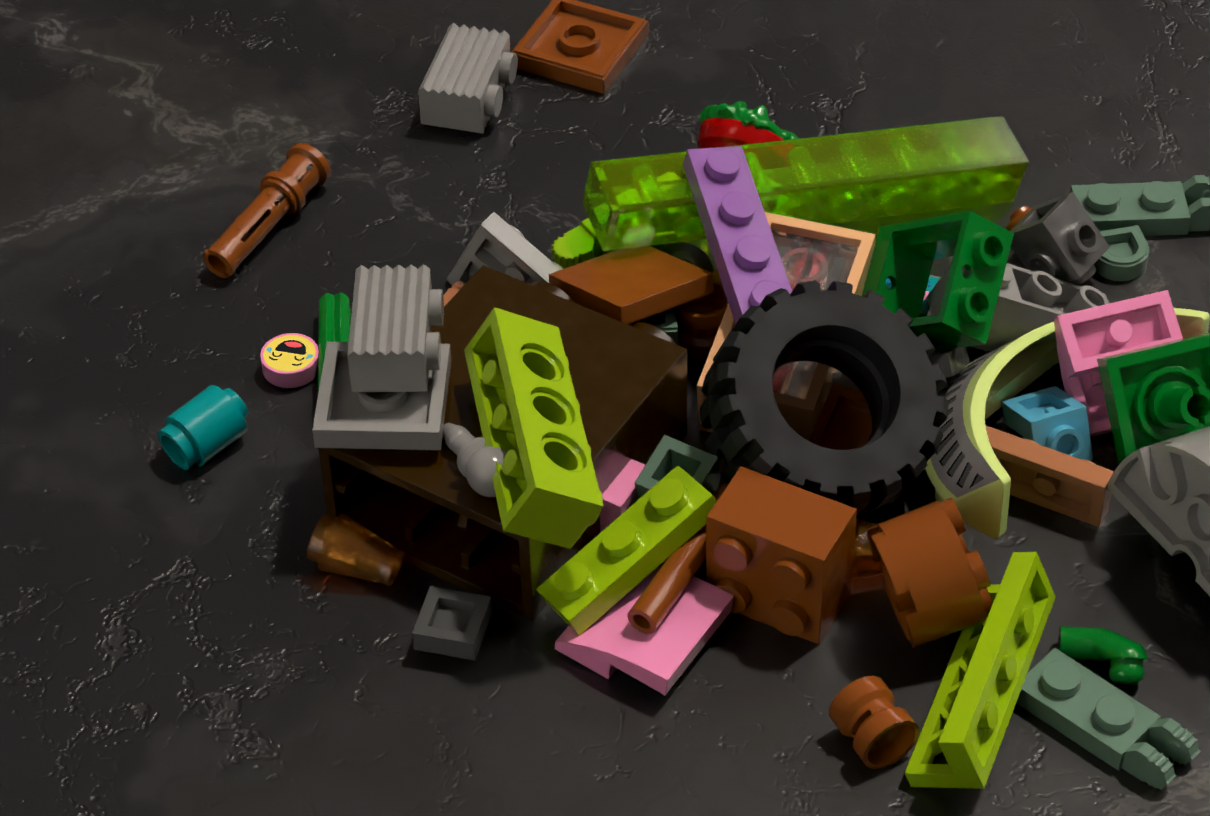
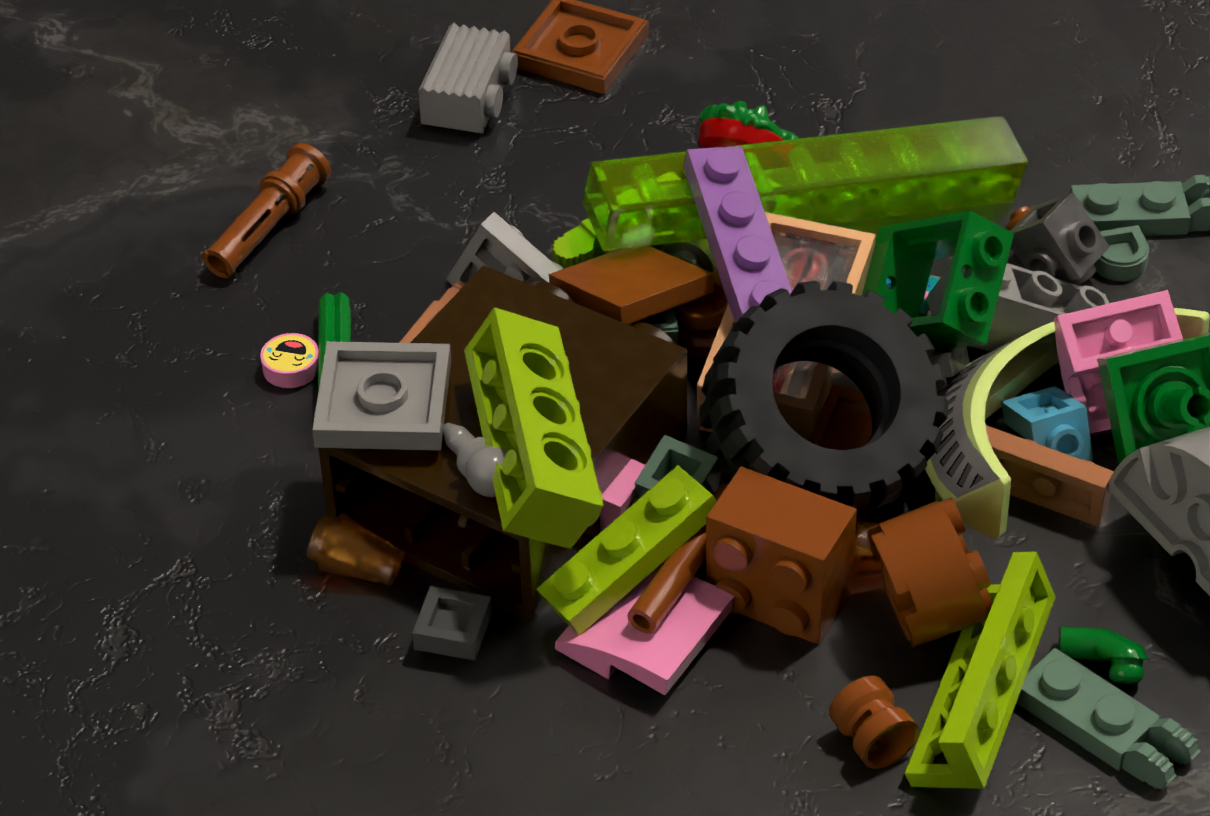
teal brick [157,385,248,470] -> none
light grey brick [347,264,444,392] -> none

